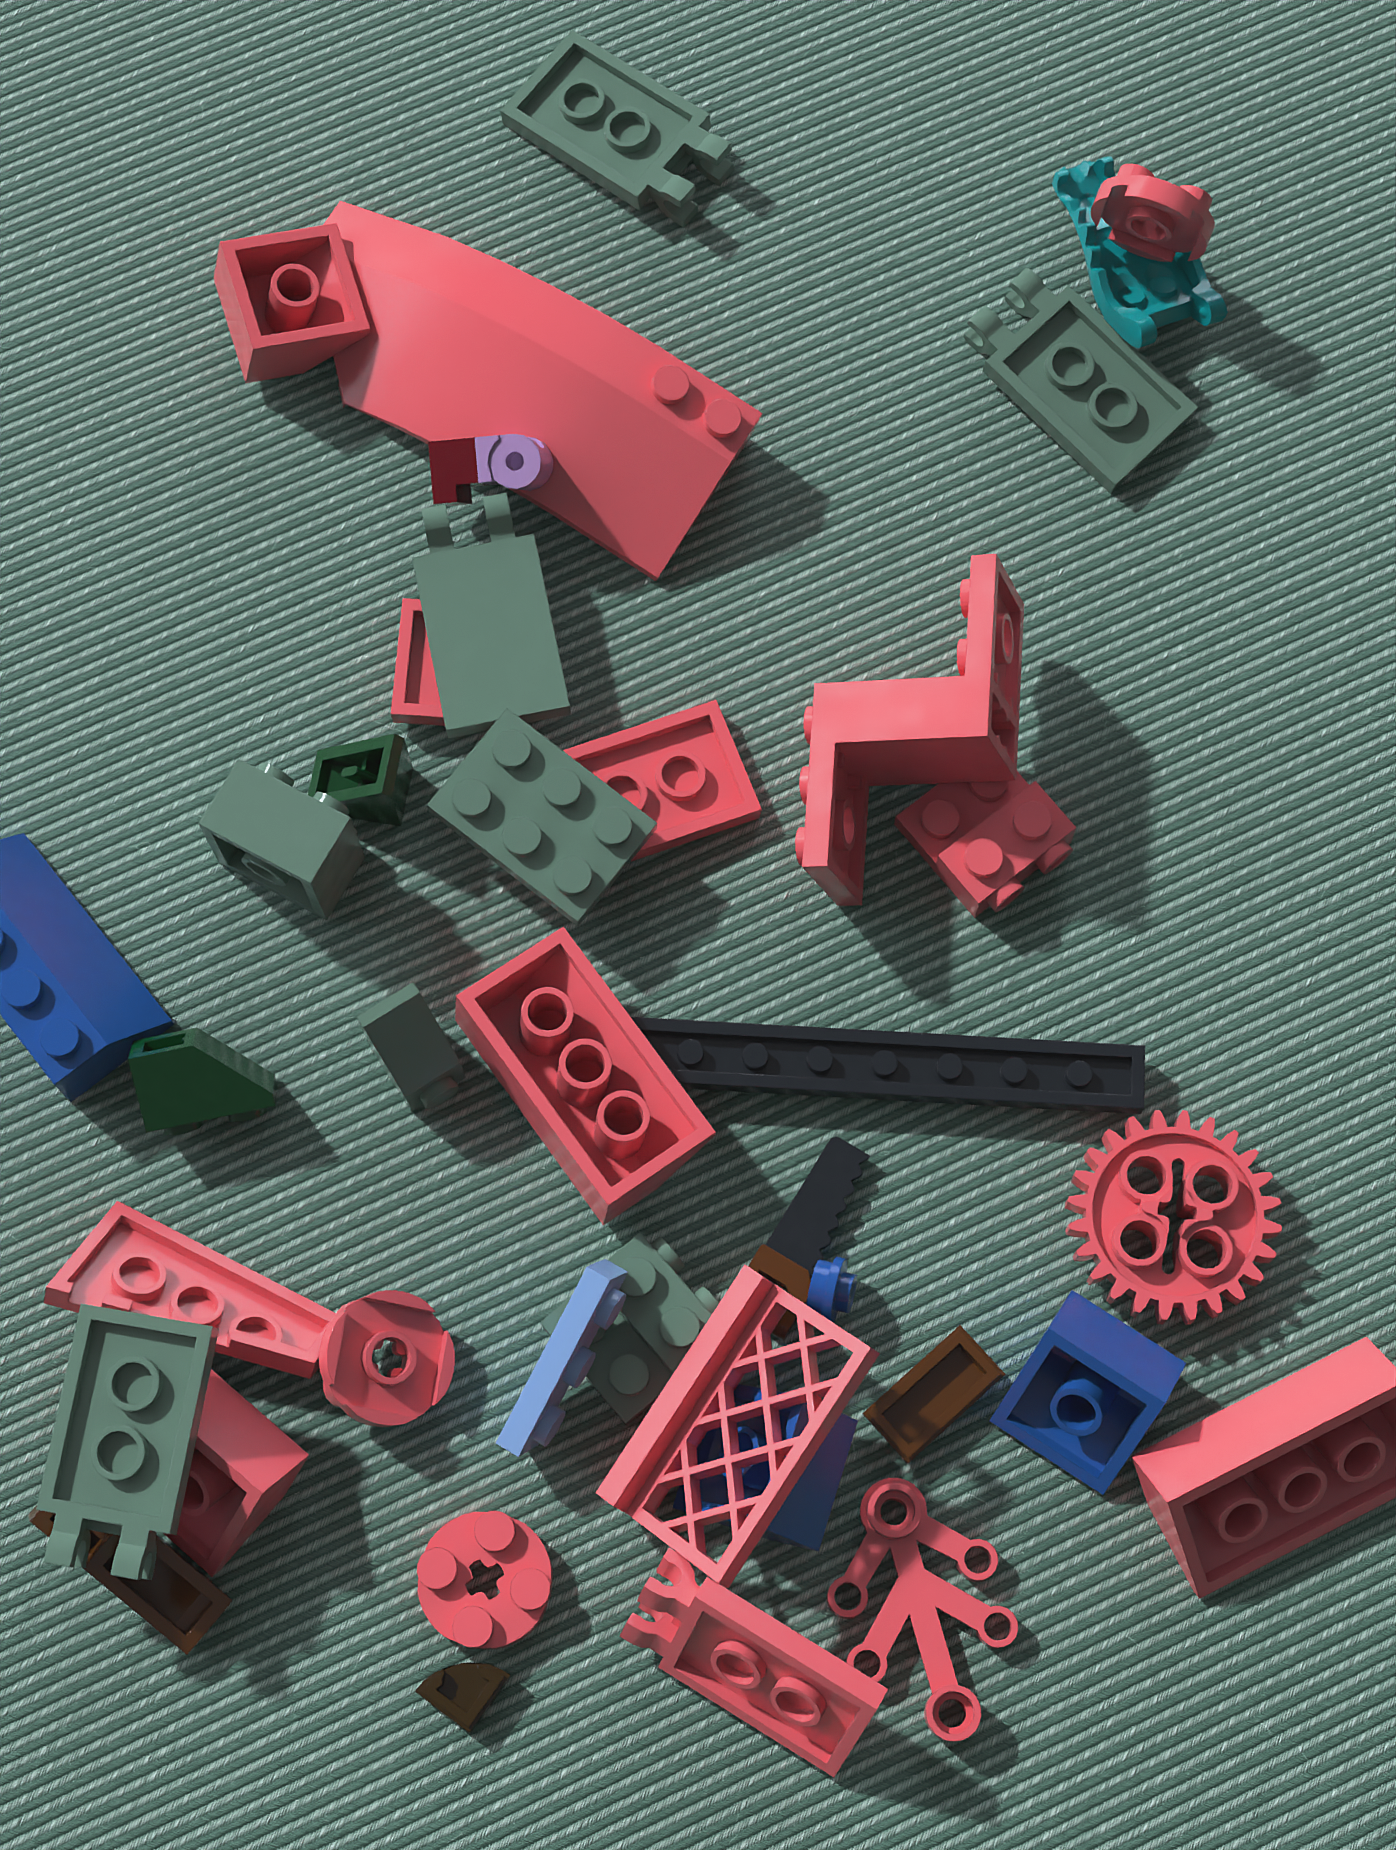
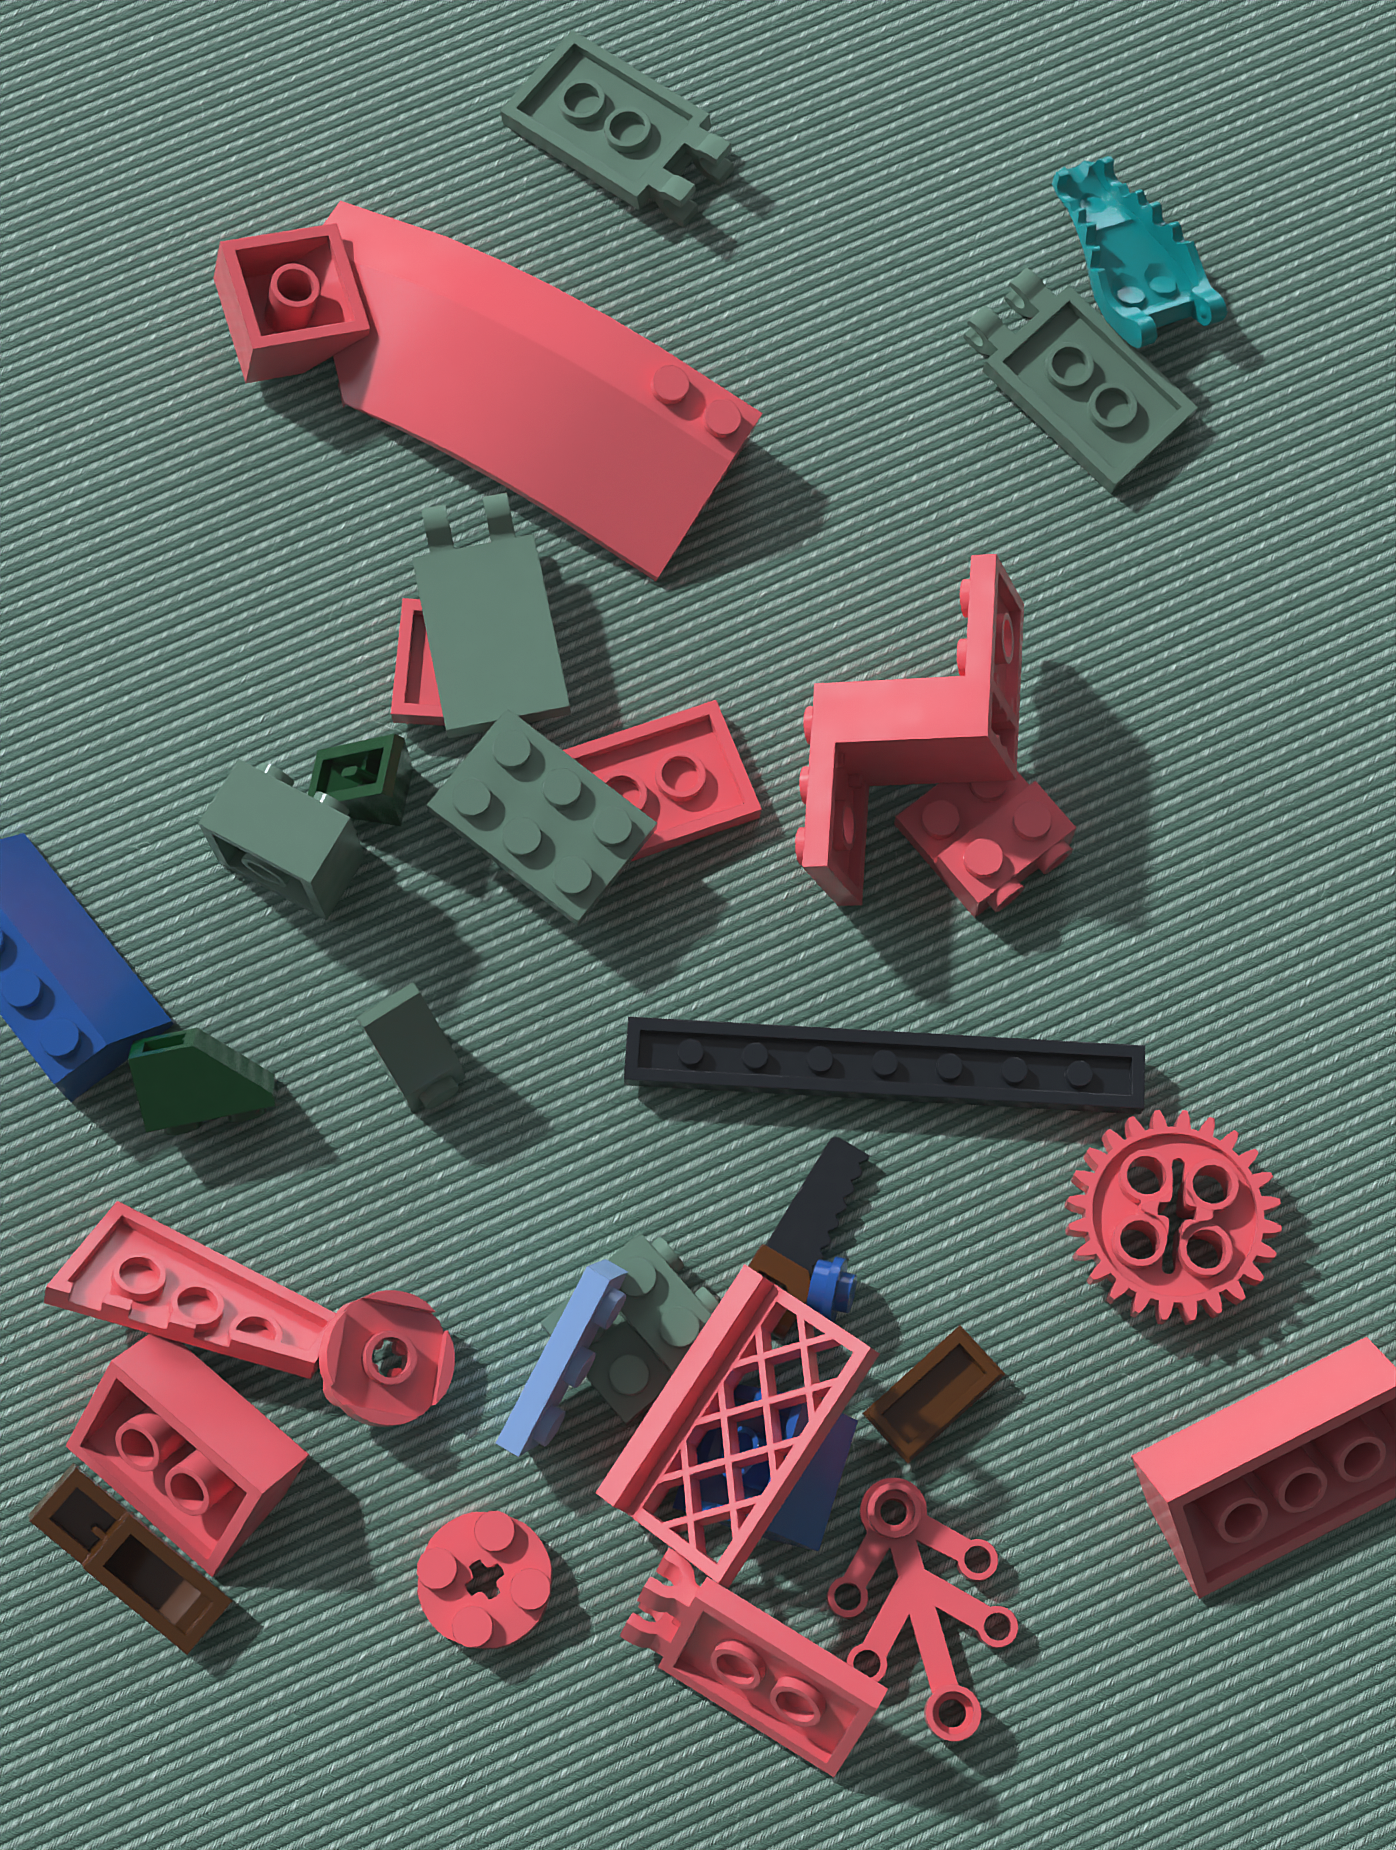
sand green tile [36,1304,219,1580] -> none
dark brown tile [415,1662,512,1733] -> none
leg [428,434,553,506] -> none
coral slope [455,926,716,1225] -> none
blue slope [990,1290,1186,1495] -> none
coral plate [1091,164,1215,262] -> none

